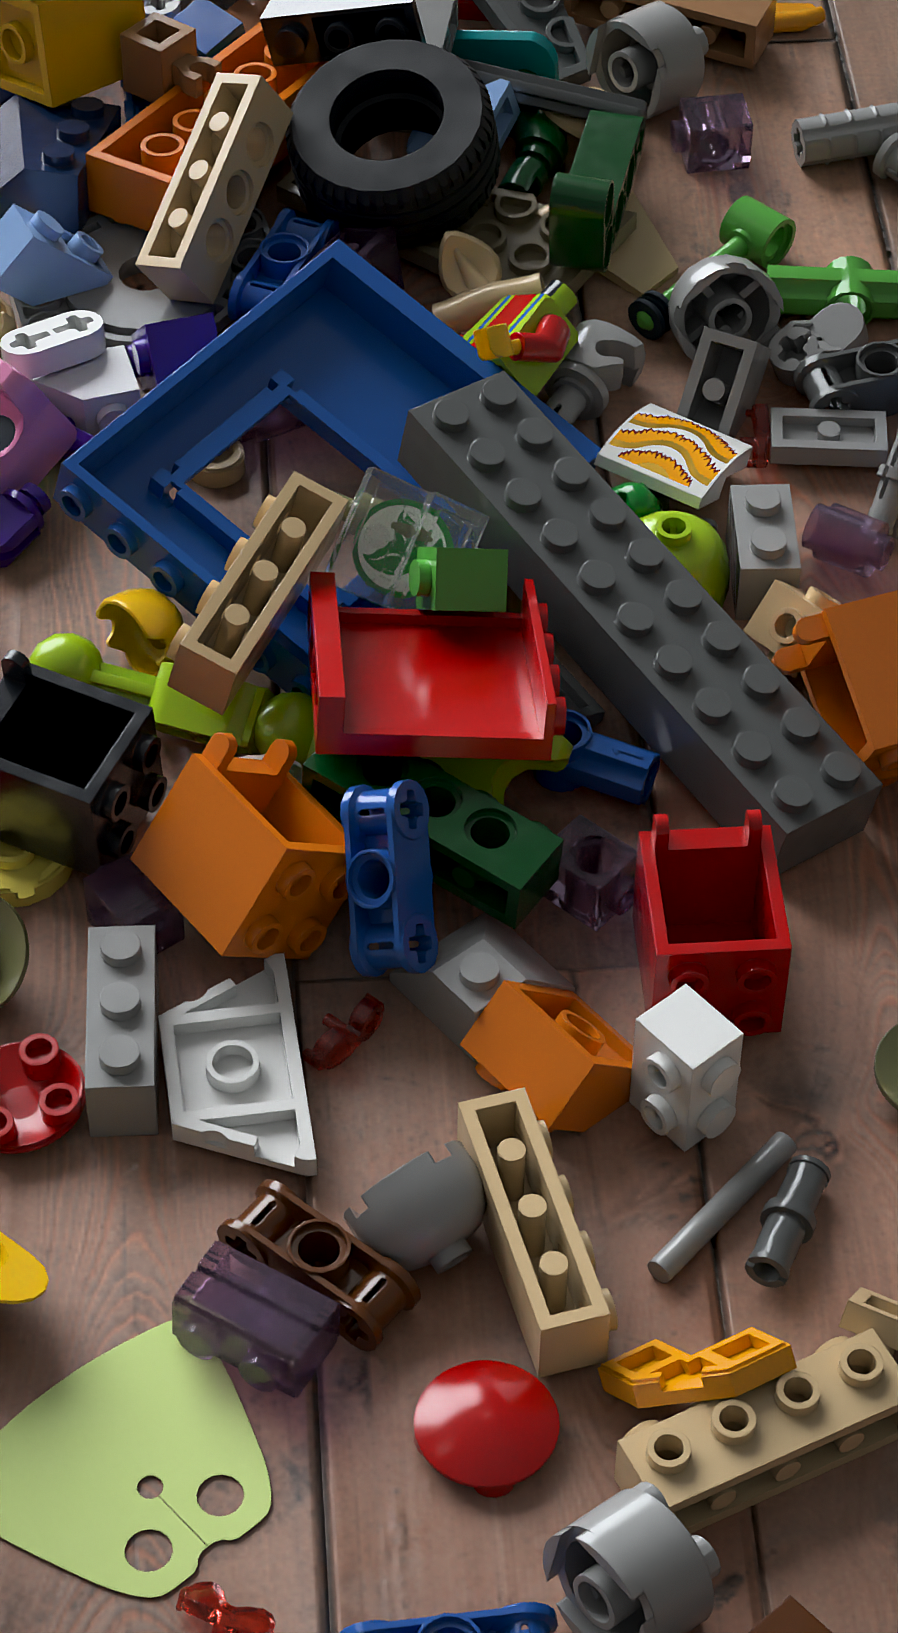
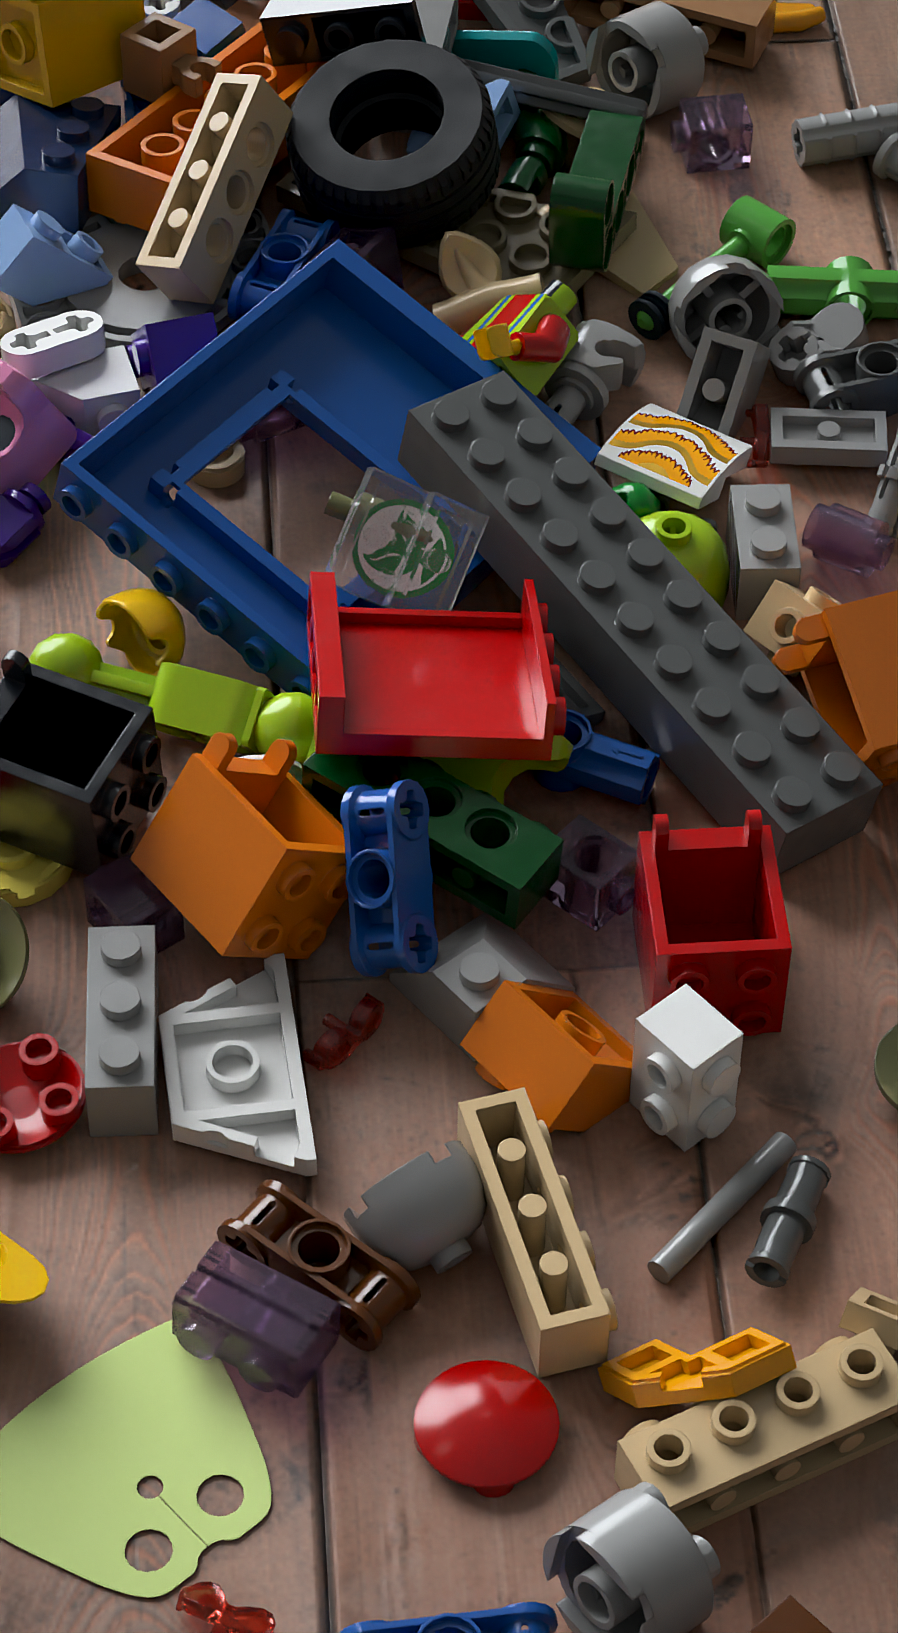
tan brick [166,471,349,715] -> none
bright green brick [409,547,508,612] -> none

